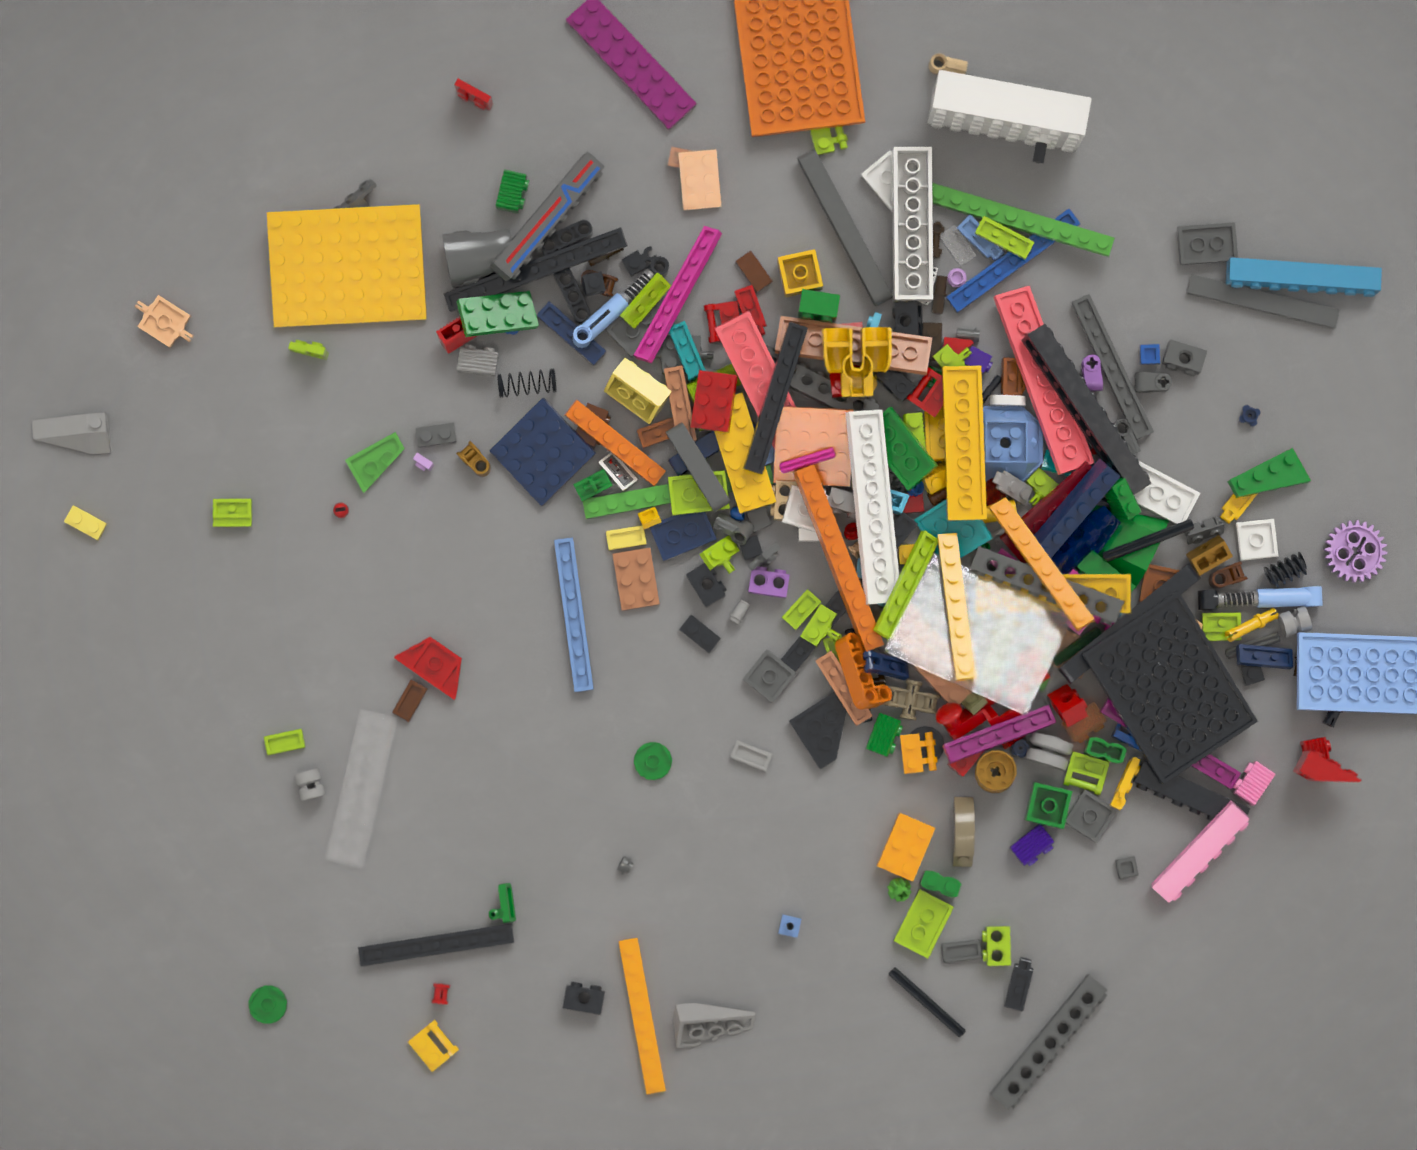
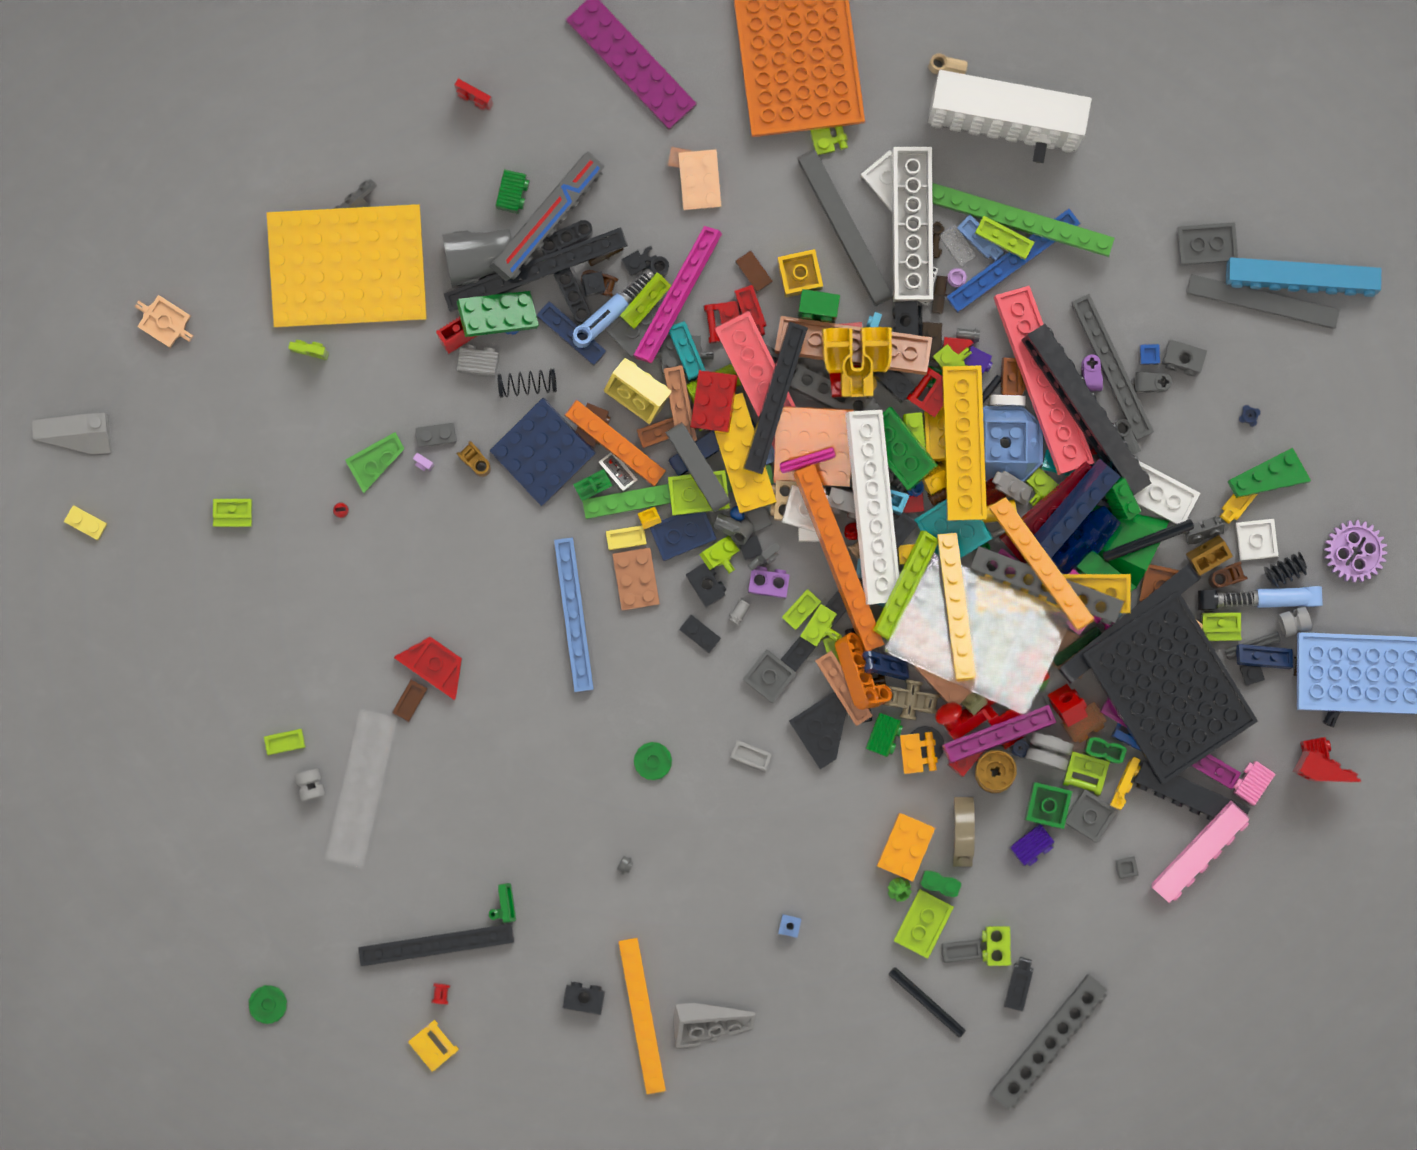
yellow pin [1225,608,1279,642] -> none

